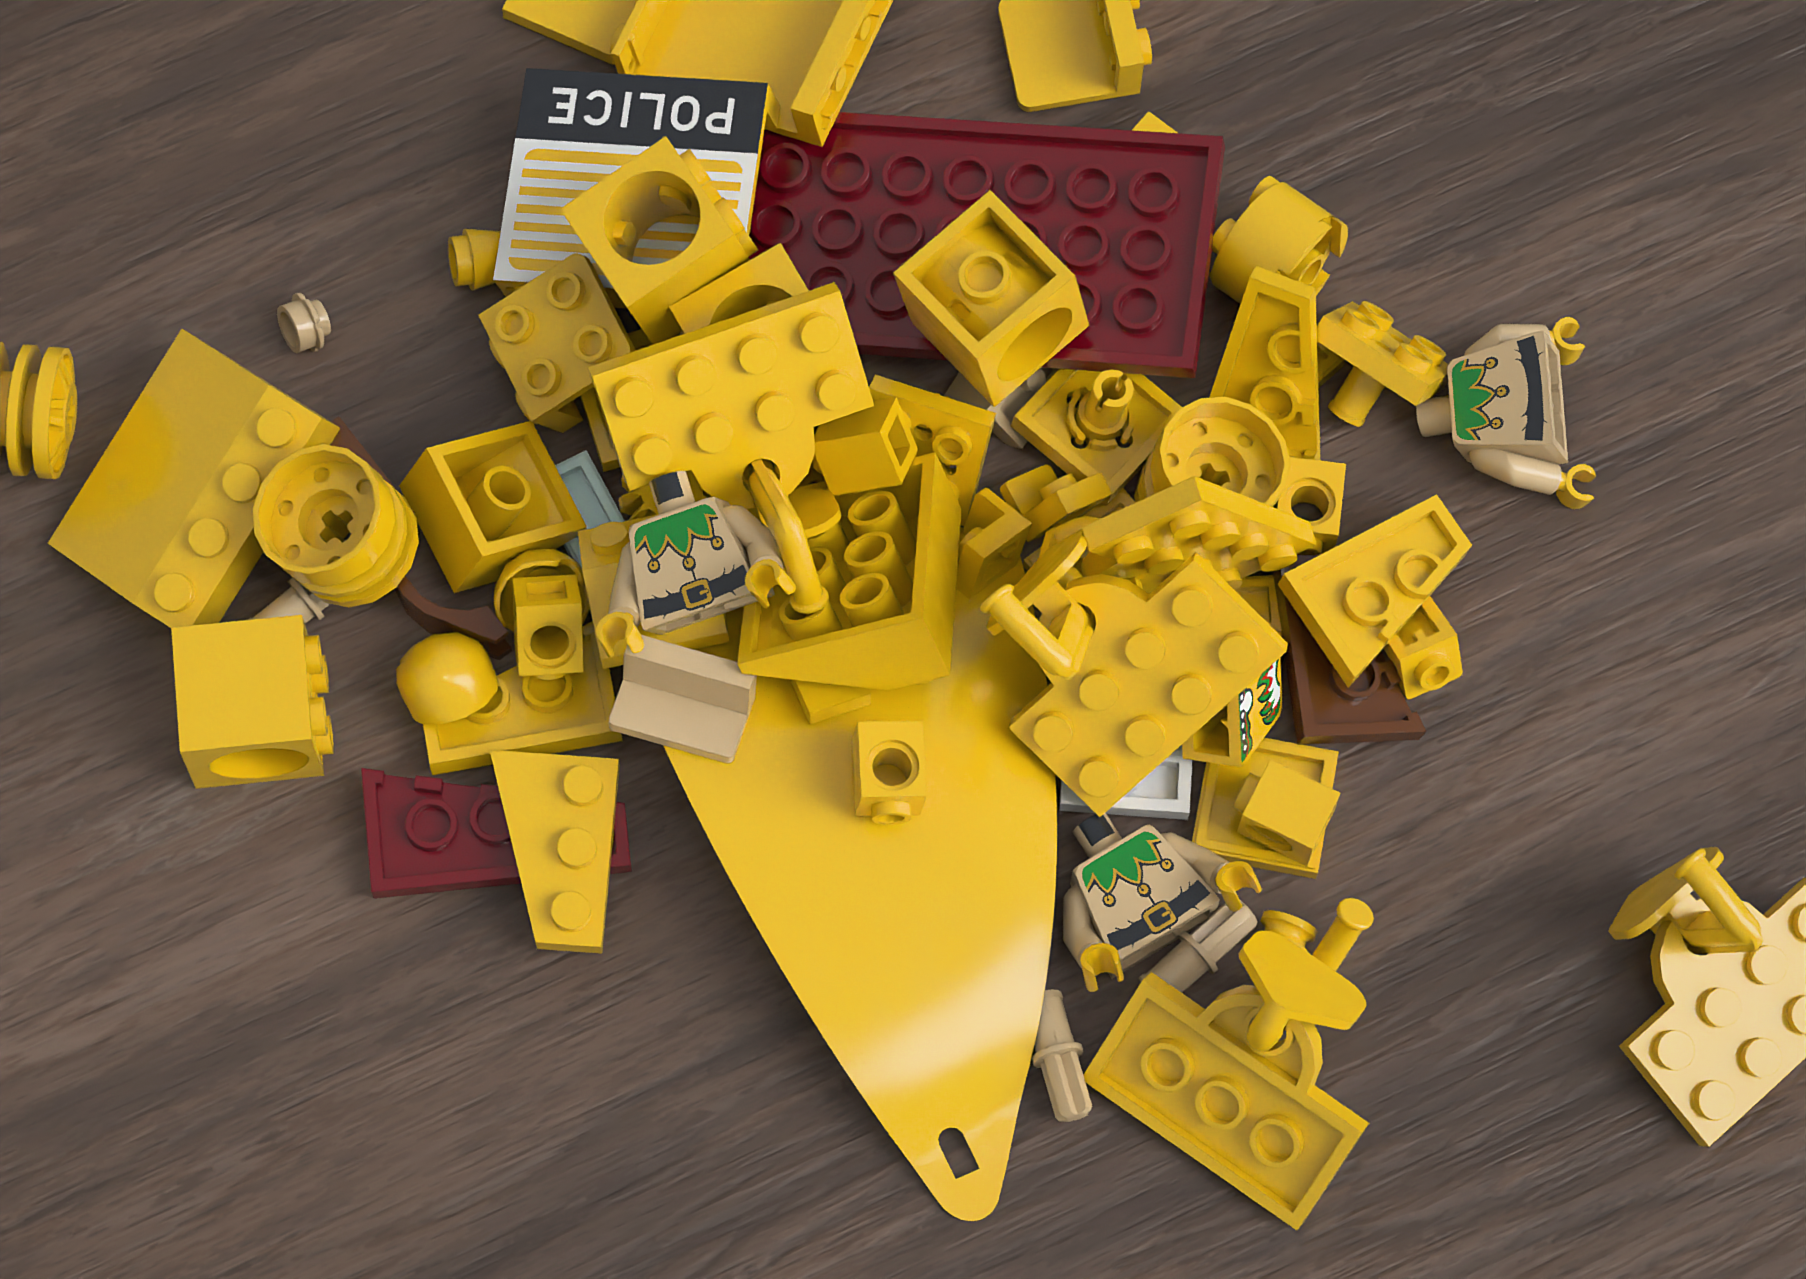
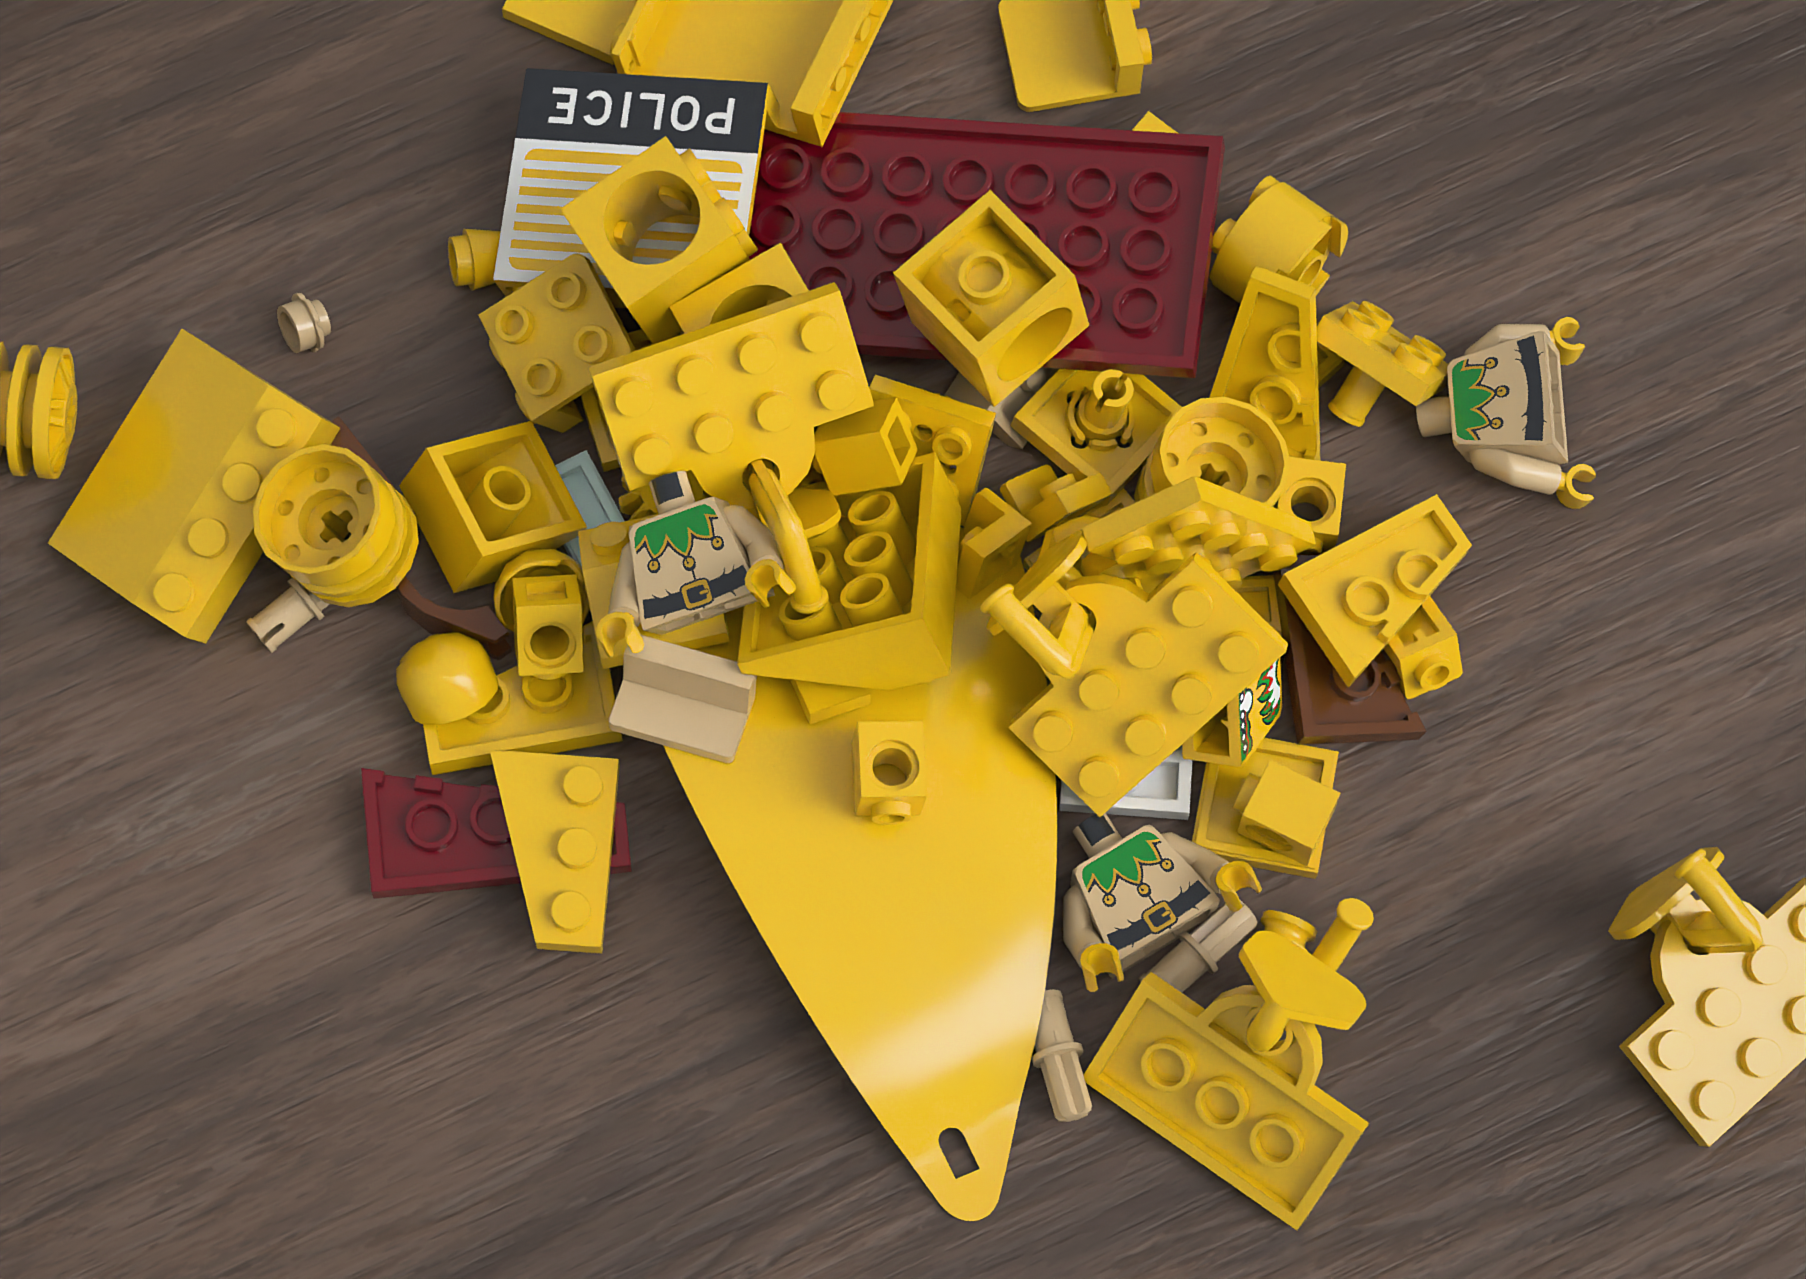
yellow brick [171,615,334,789] -> none

